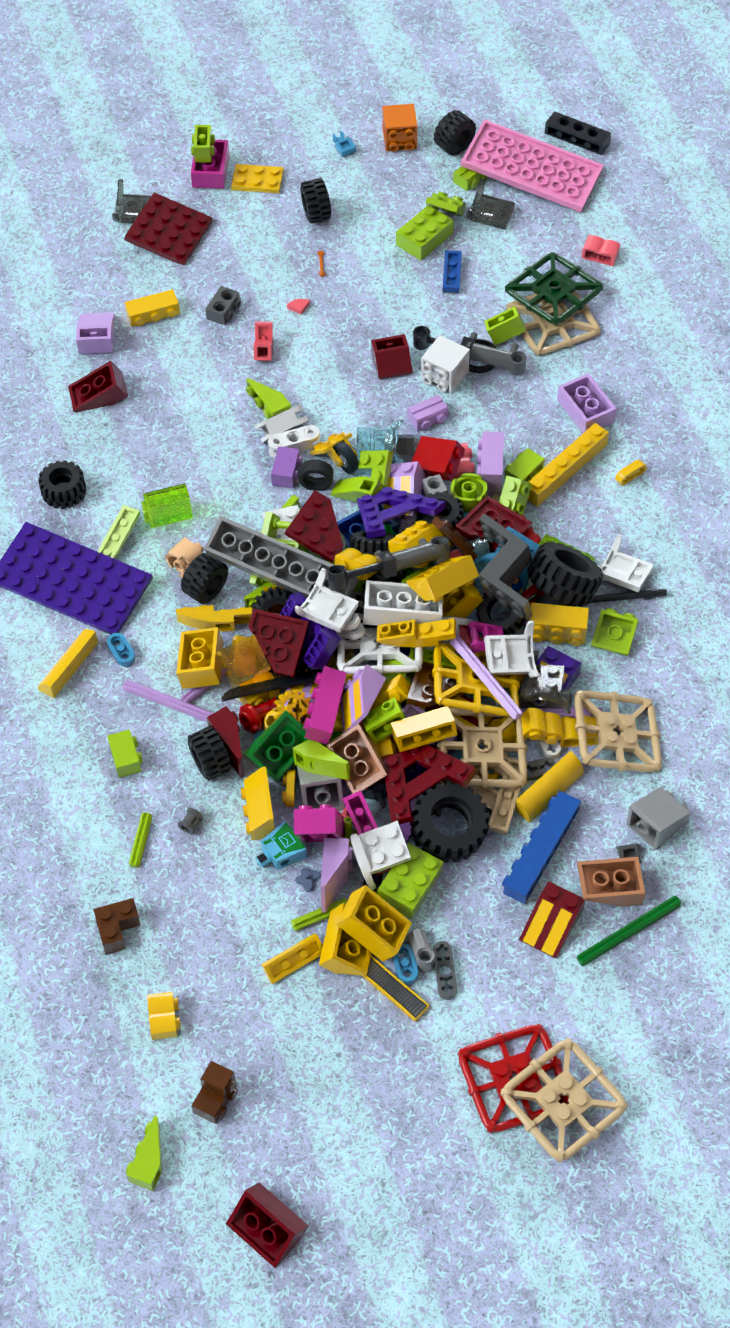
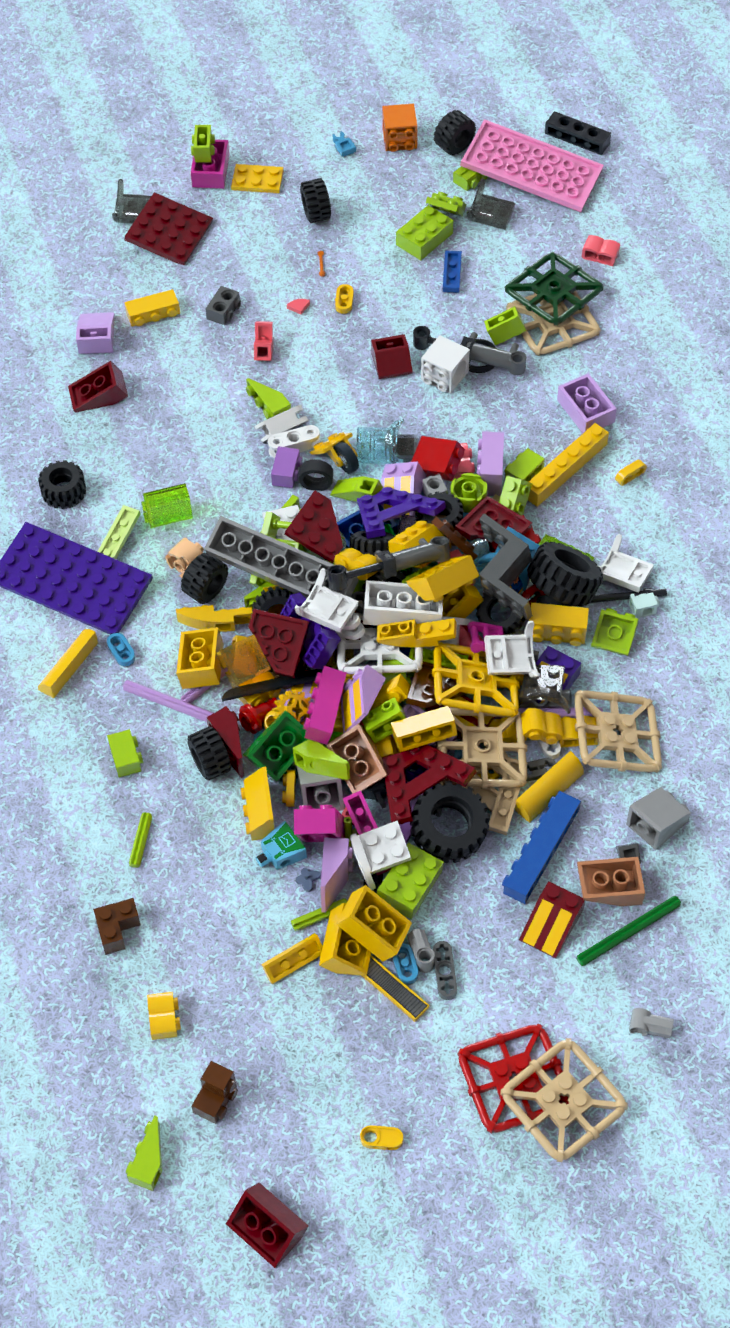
dark grey bush [178,807,203,834] -> none
lime plate [358,450,393,488] -> none
lavender brick [407,395,448,431] -> none
lavender axle [449,634,523,720] -> none
none -> yellow plate [335,284,354,314]
none -> yellow piece [360,1125,403,1150]
none -> light aqua brick [629,592,659,618]
none -> light grey piece [629,1008,674,1039]

